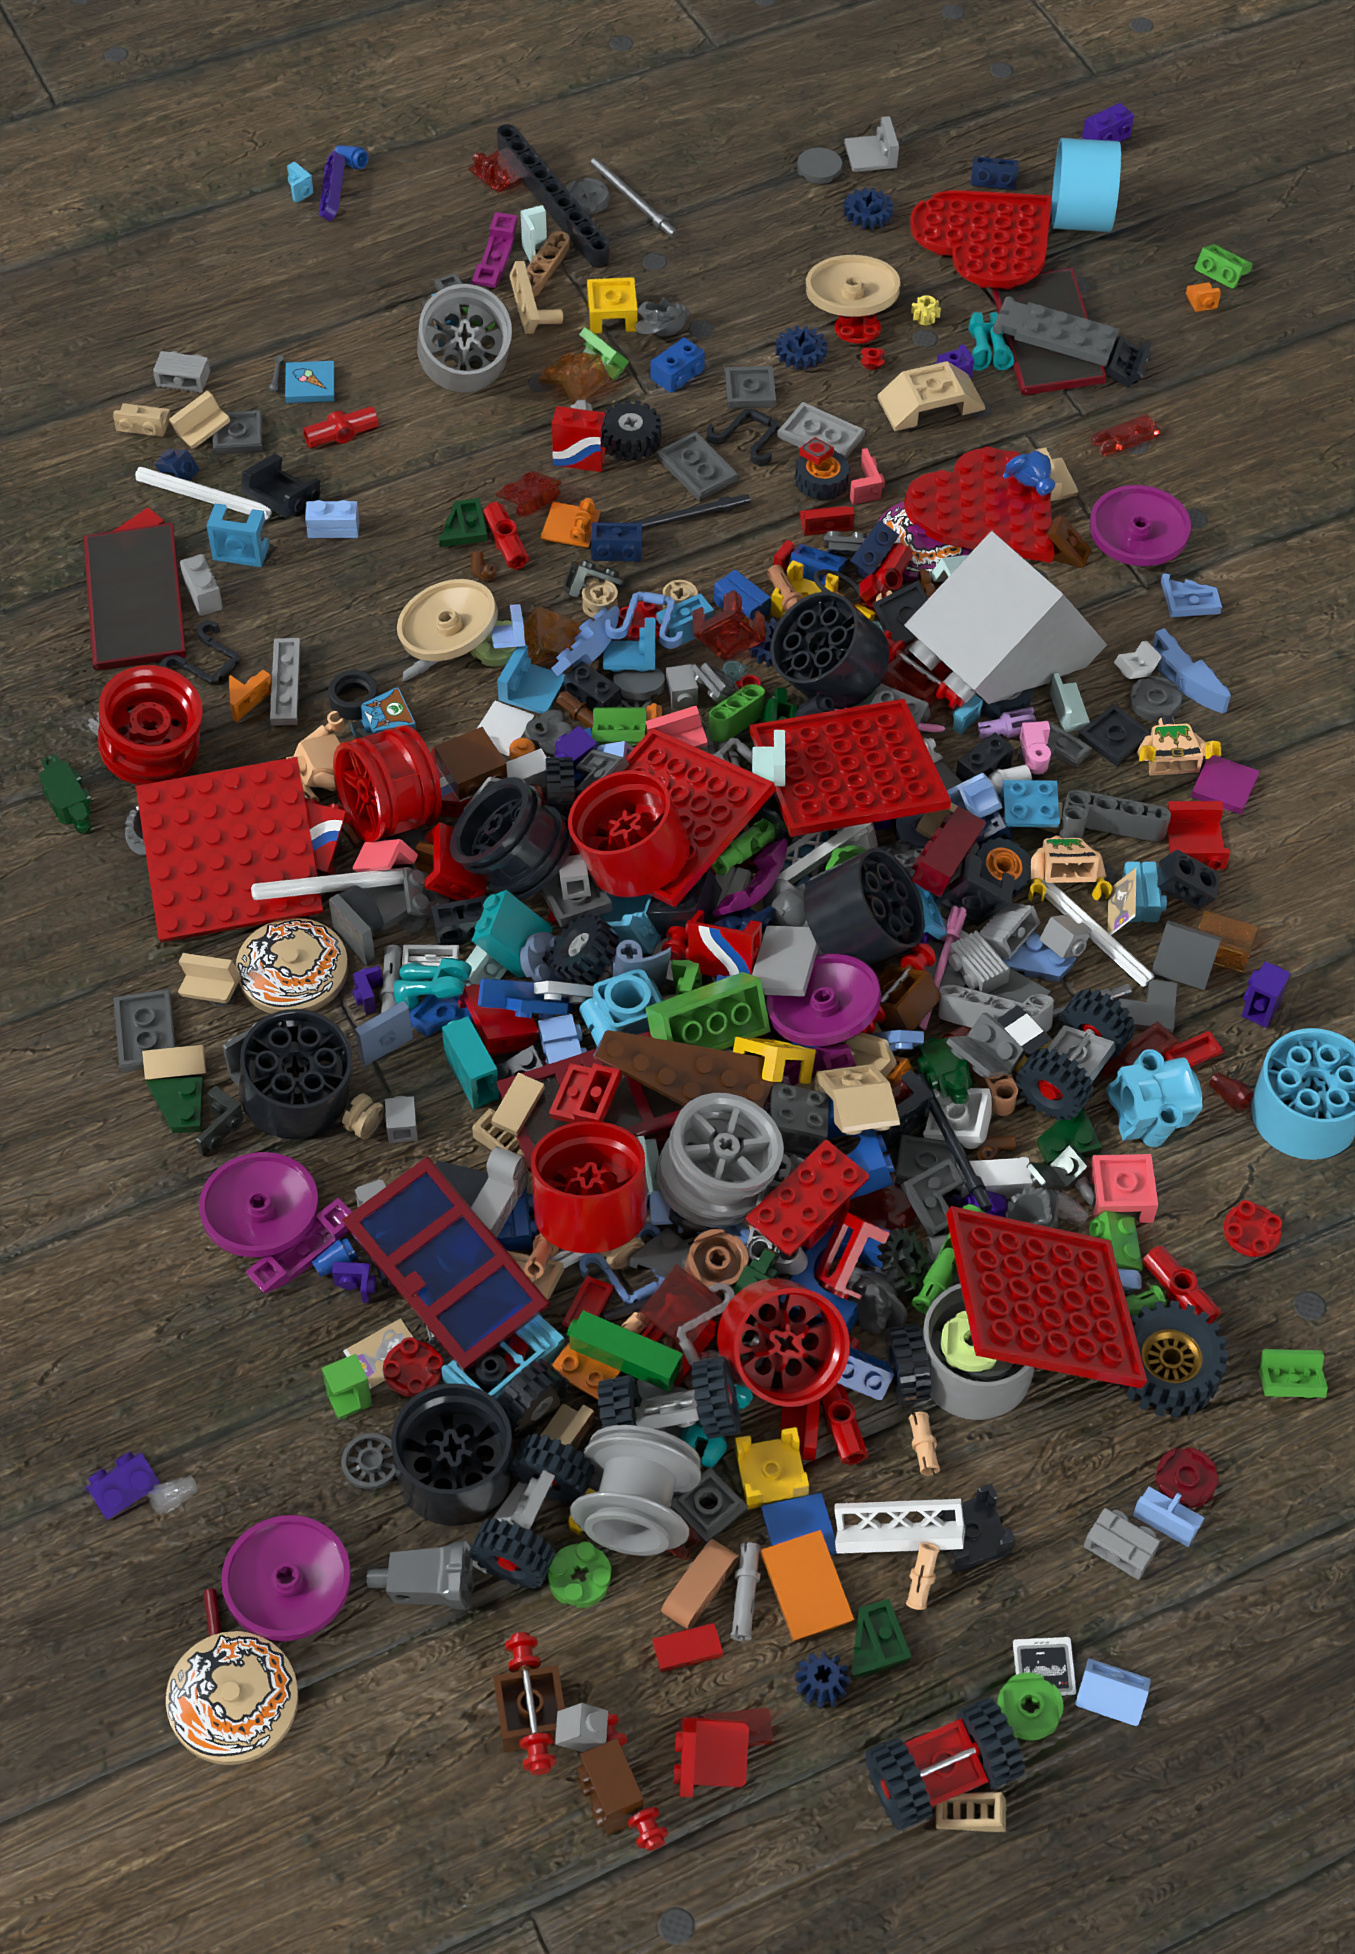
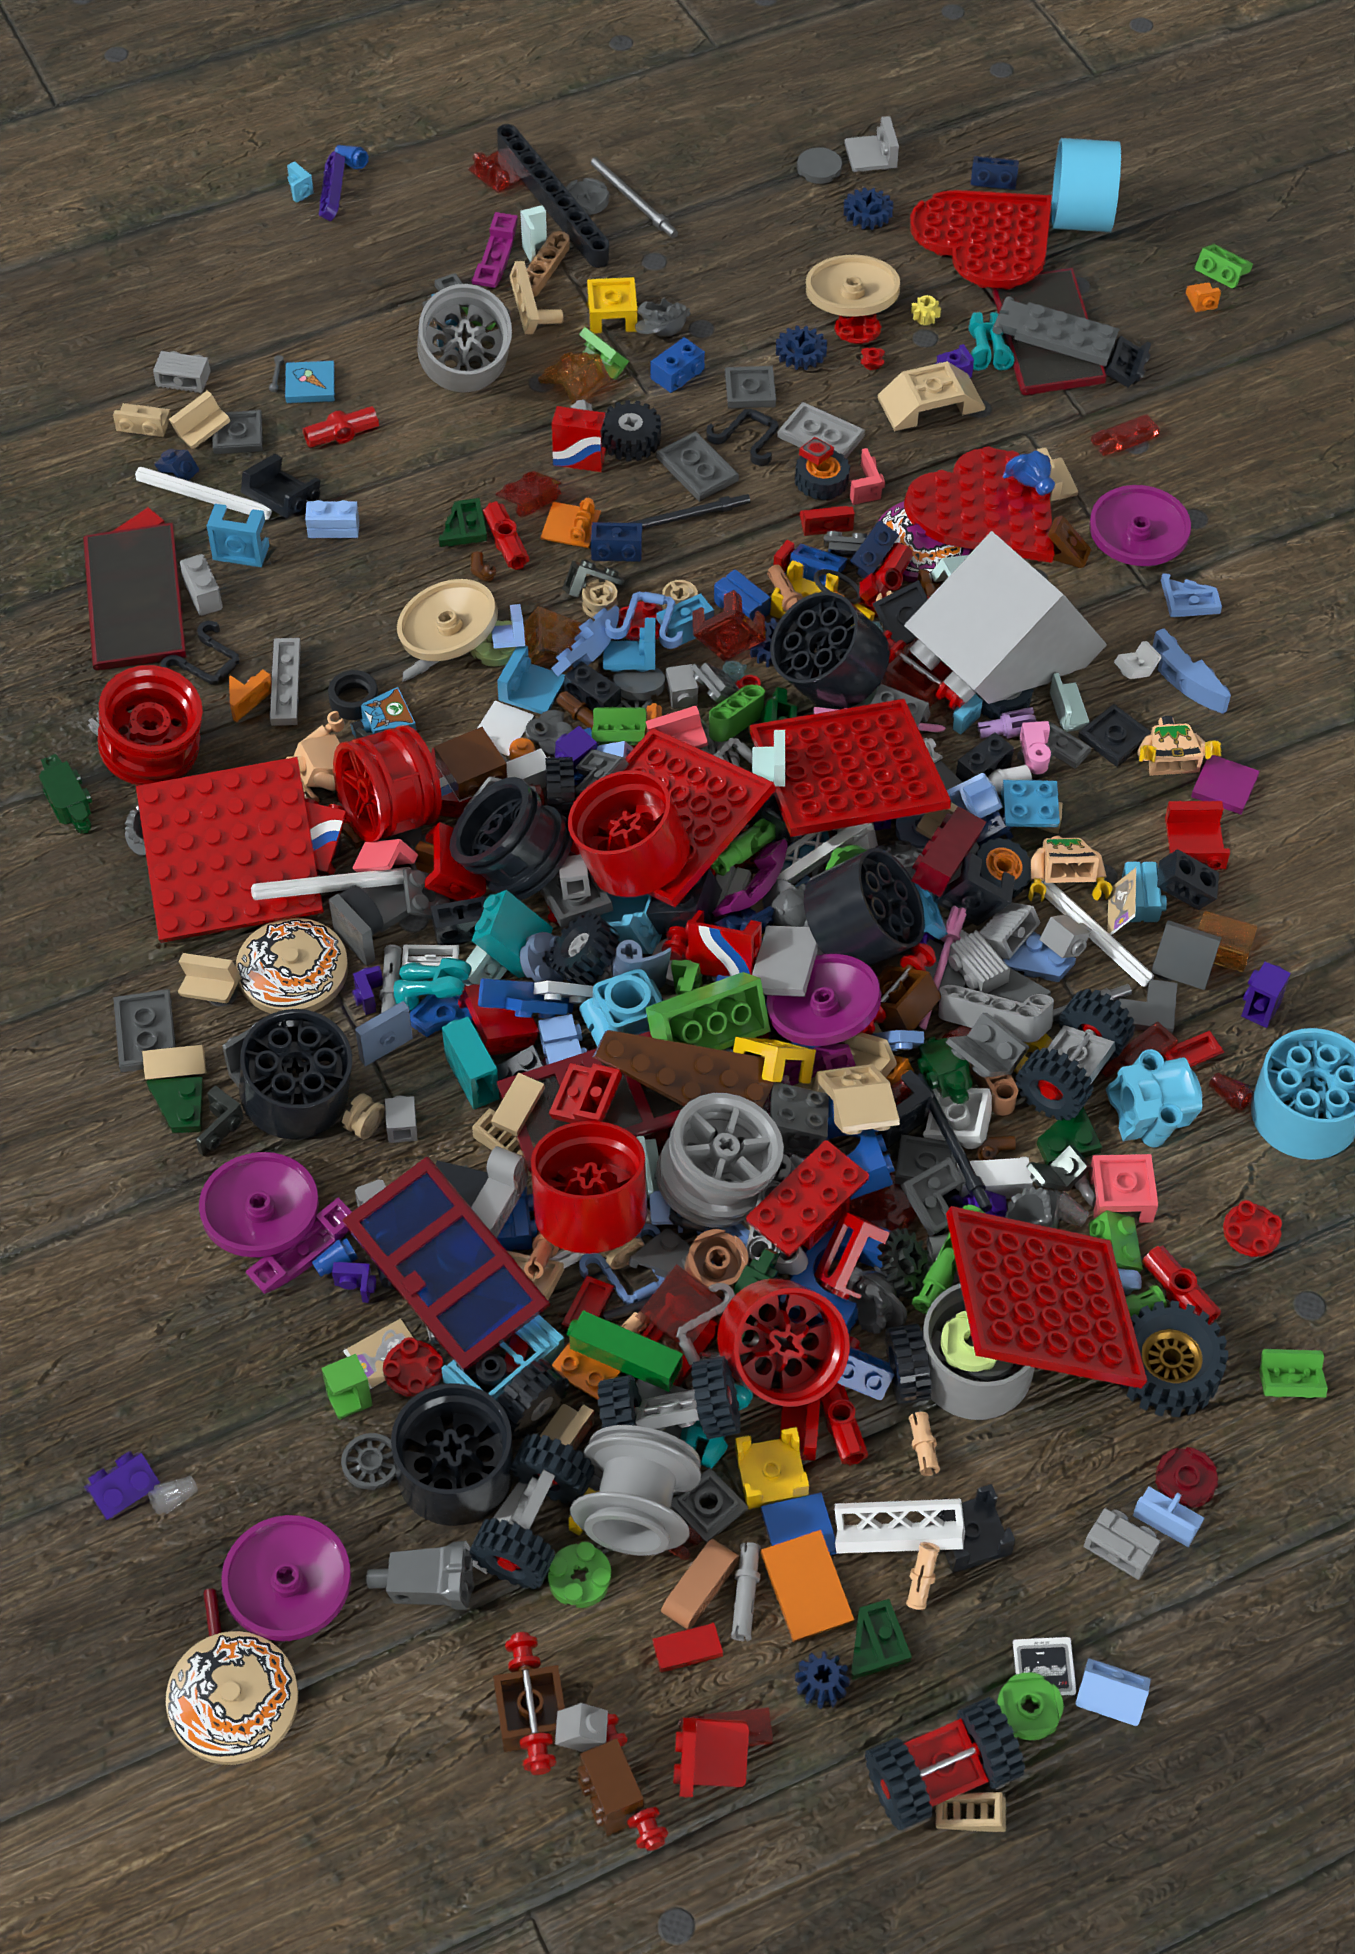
black brick [795,694,835,717] -> none
sticker [997,1006,1051,1054] -> none
dark grey beam [1059,790,1171,842] -> none
dark purple brick [1082,103,1134,142] -> none
dark grey tile [1129,676,1183,722] -> none

